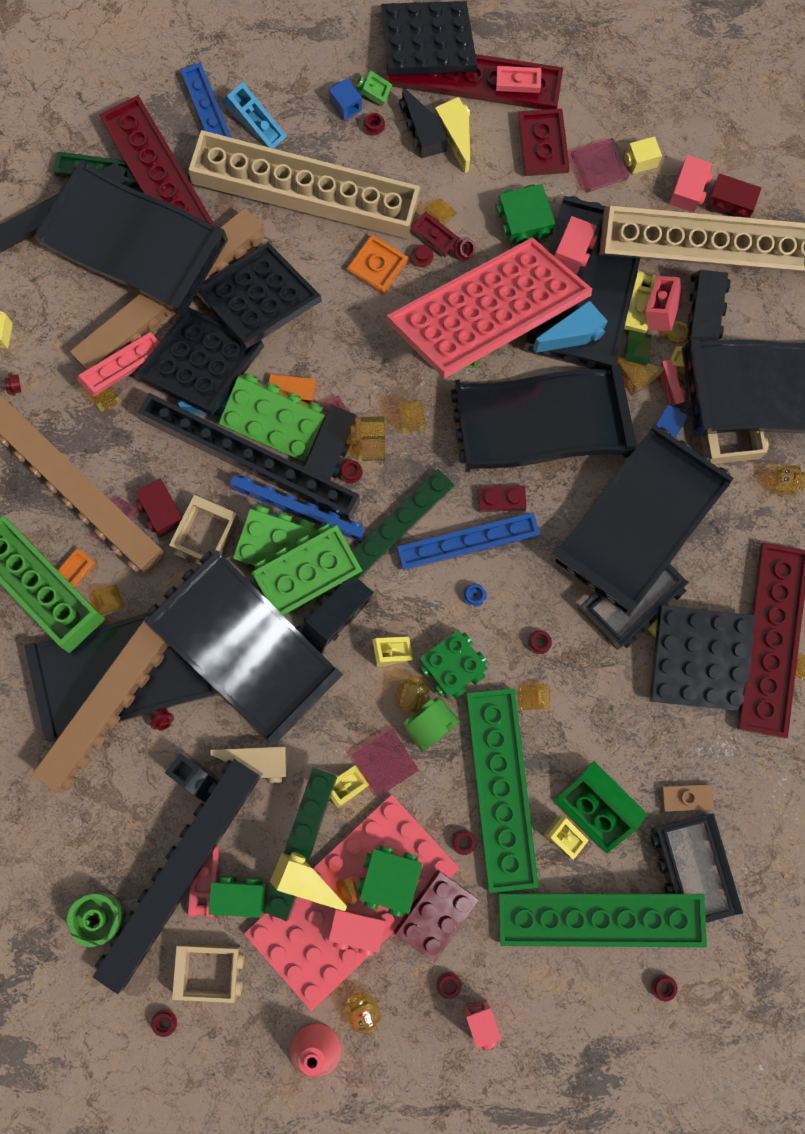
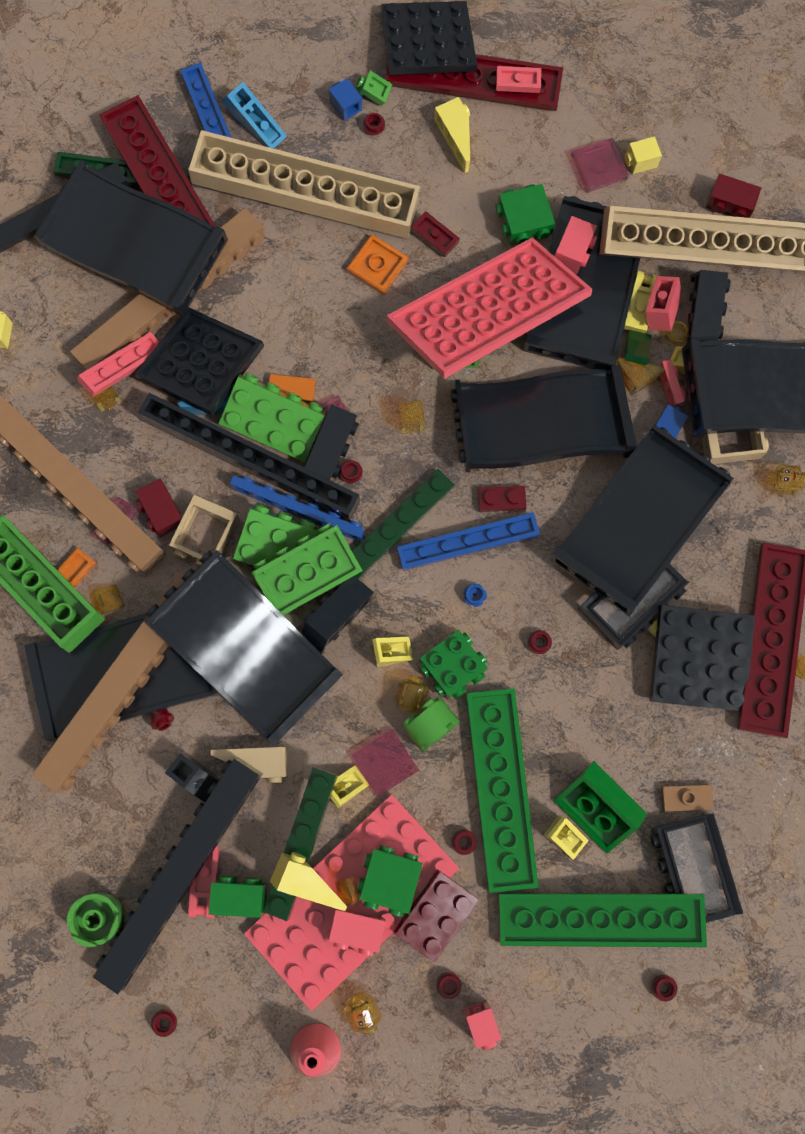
dark red plate [4,372,21,396] -> none
tan window [172,943,245,1003] -> none
black plate [196,242,322,349] -> none
clear yellow brick [351,416,385,461] -> none
black slope [399,88,447,159] -> none
dark red plate [411,245,434,267] -> none
clear yellow slope [426,198,457,226] -> none
dark red plate [453,237,475,260] -> none
dark red plate [518,109,570,176] -> none
clear yellow slope [520,684,551,710] -> none
dark azure slope [533,301,608,353] -> none
coral brick [669,155,713,212] -> none

